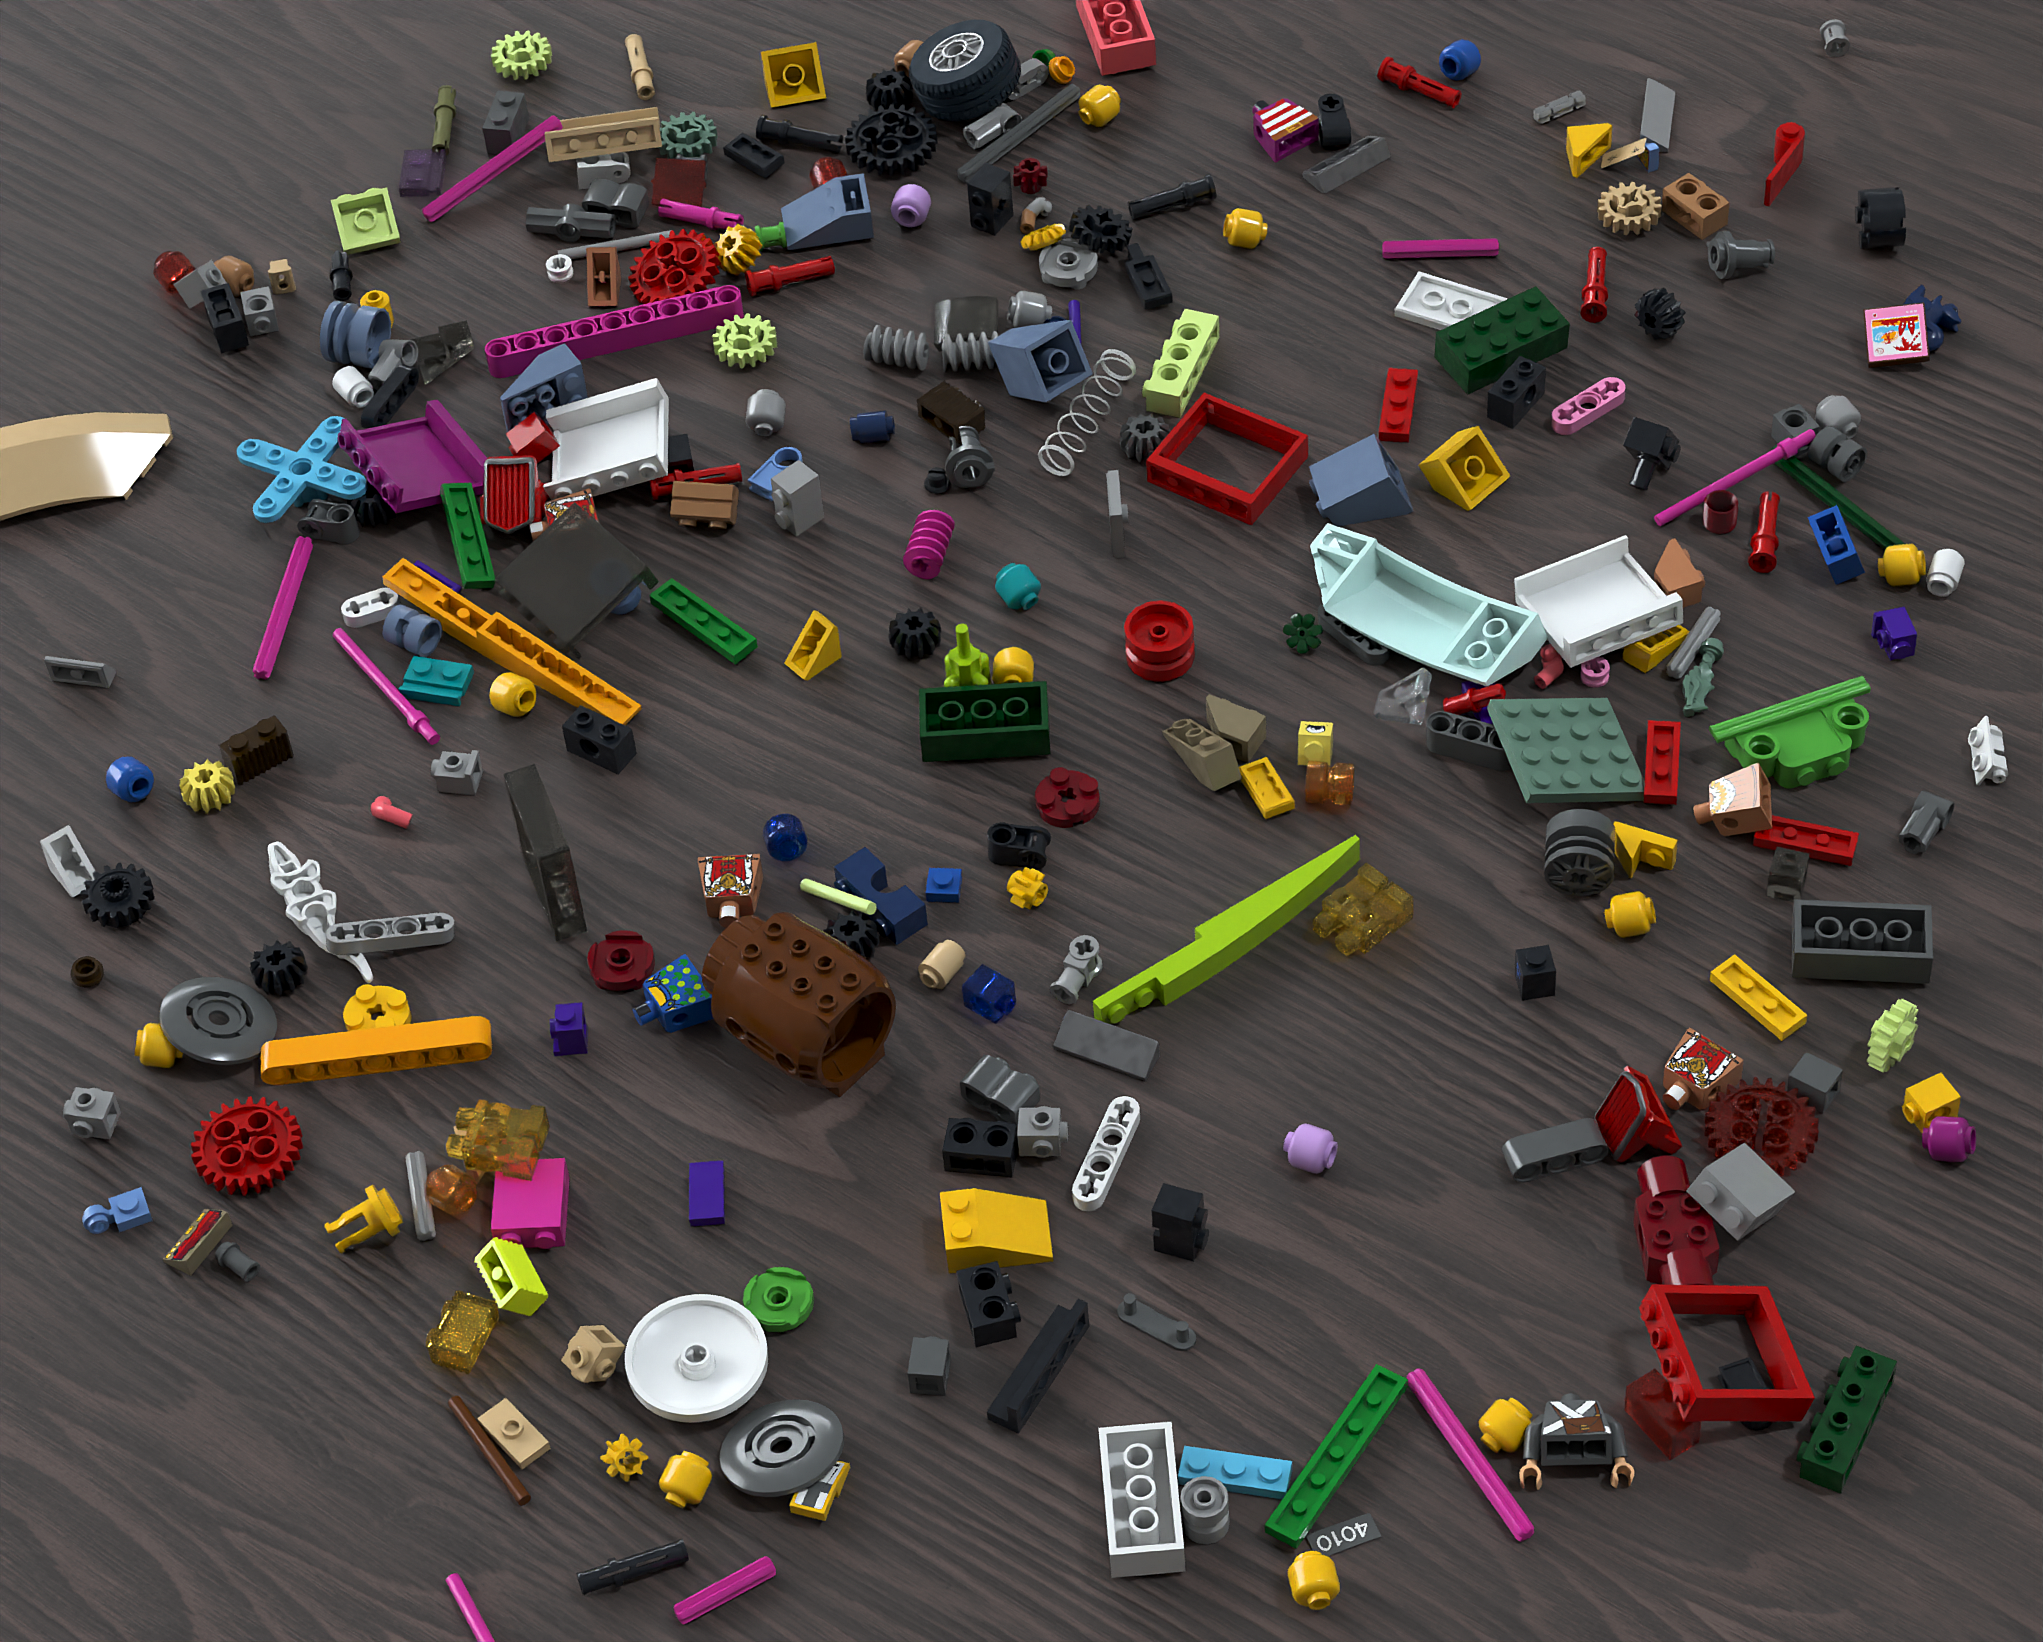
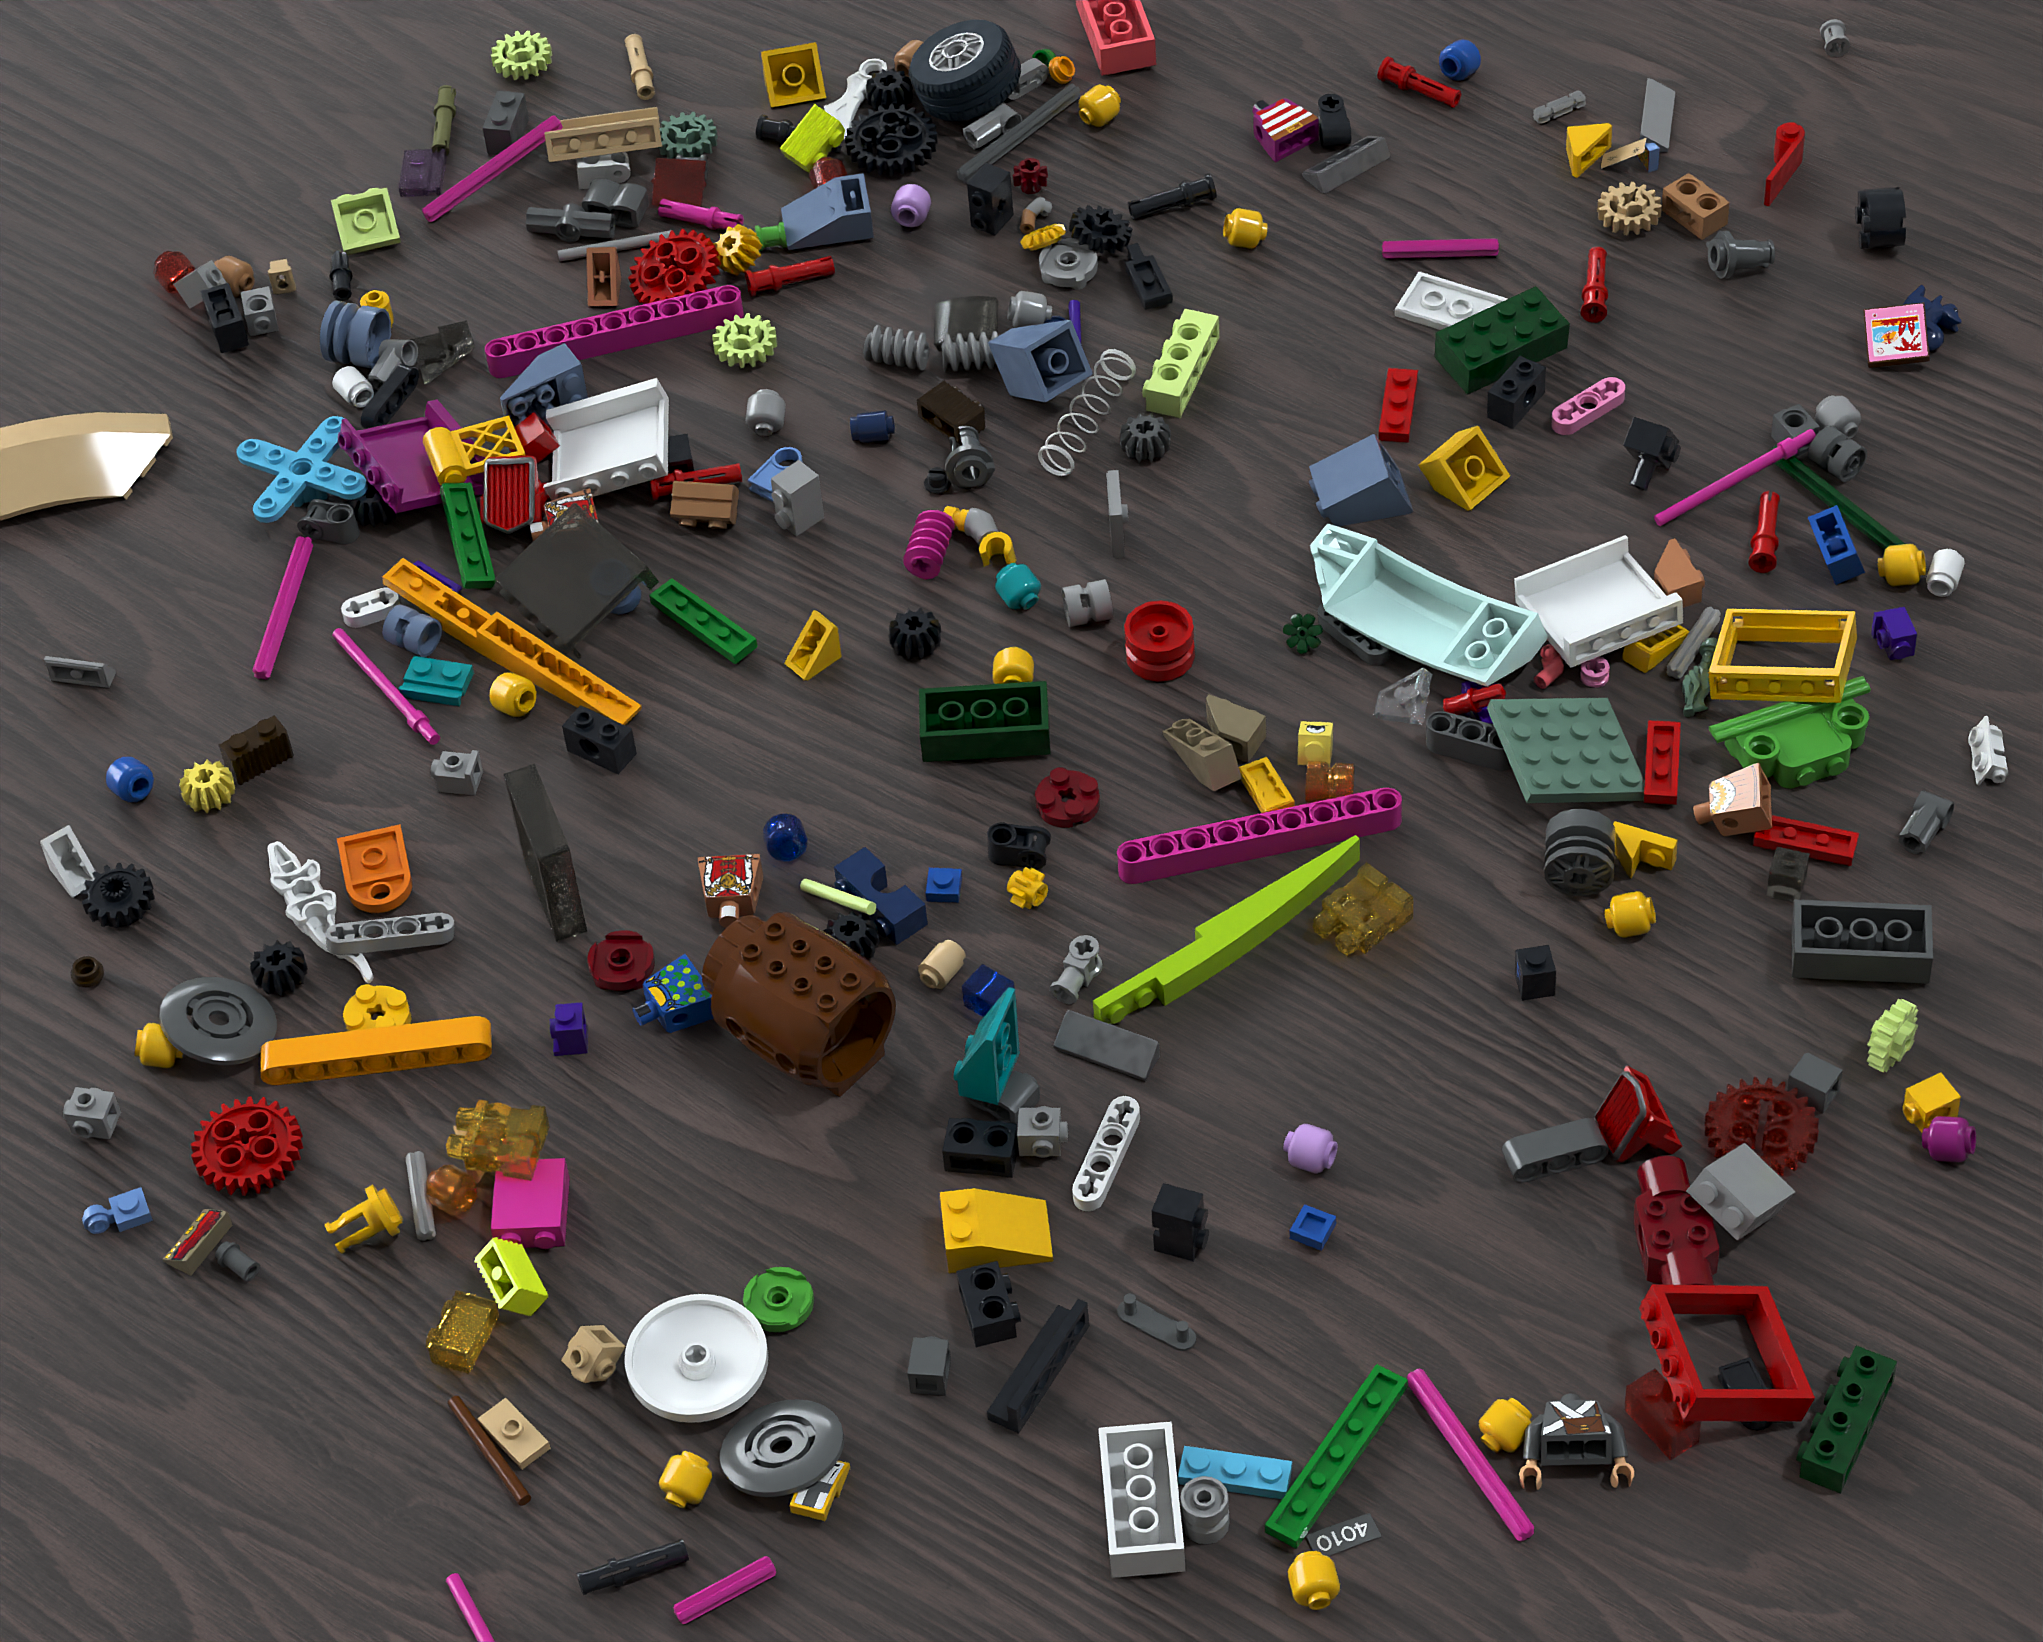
coral arm [371,796,413,829] -> none
white bush [546,254,574,283] -> none
yellow gear [600,1434,648,1482] -> none
dark purple tile [689,1161,725,1227] -> none
black plate [723,133,785,178] -> none
lime plant [944,624,991,687] -> none
red window [1146,393,1308,526] -> none
black gear [1634,287,1686,340] -> none
torso [1663,1028,1744,1110] -> none
dark red piece [1703,490,1738,534] -> none
yellow plate [1710,954,1807,1041] -> none
none -> orange plate [337,824,412,913]
none -> yellow piece [423,415,525,485]
none -> neon yellow brick [780,104,846,175]
none -> white piece [824,59,888,140]
none -> piece [943,506,1016,567]
none -> teal slope [953,987,1020,1105]
none -> light grey wheel [1061,579,1113,627]
none -> dark pink beam [1117,788,1402,884]
none -> blue plate [1289,1204,1336,1251]
none -> yellow window [1708,609,1857,703]

